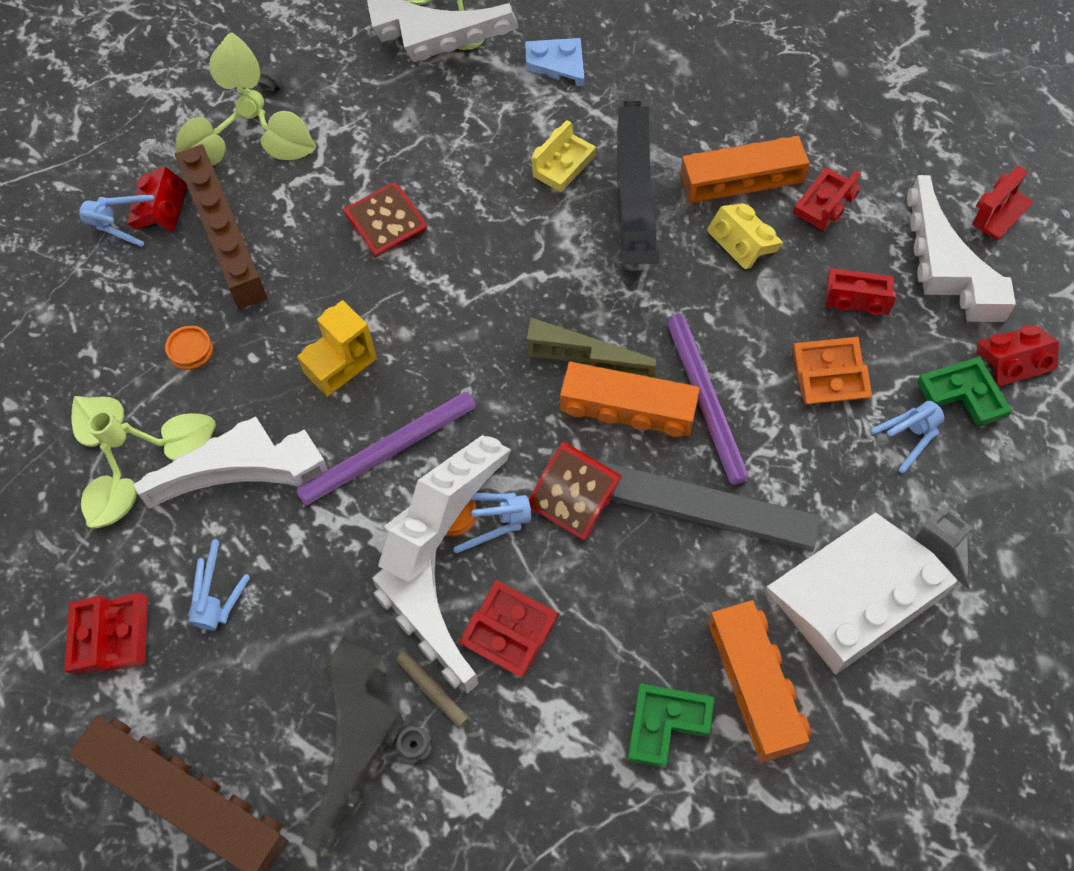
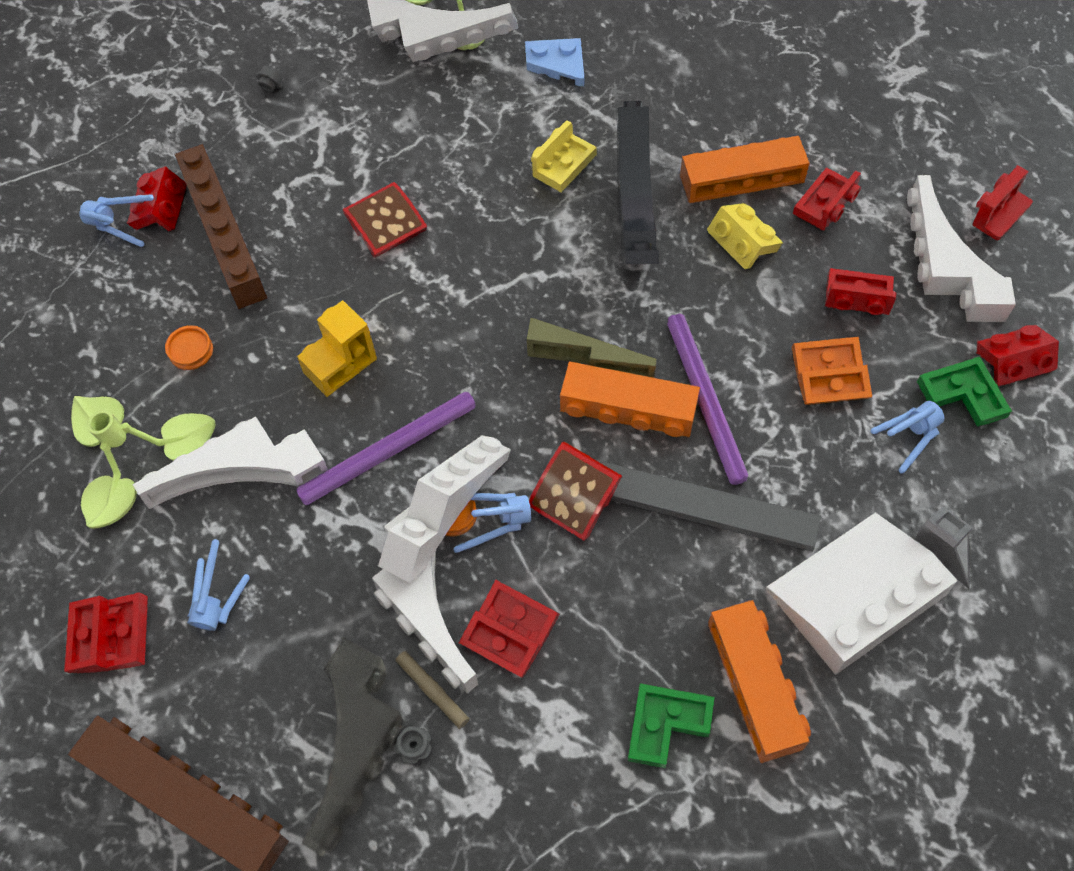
yellowish green plant [175,33,316,166] -> none

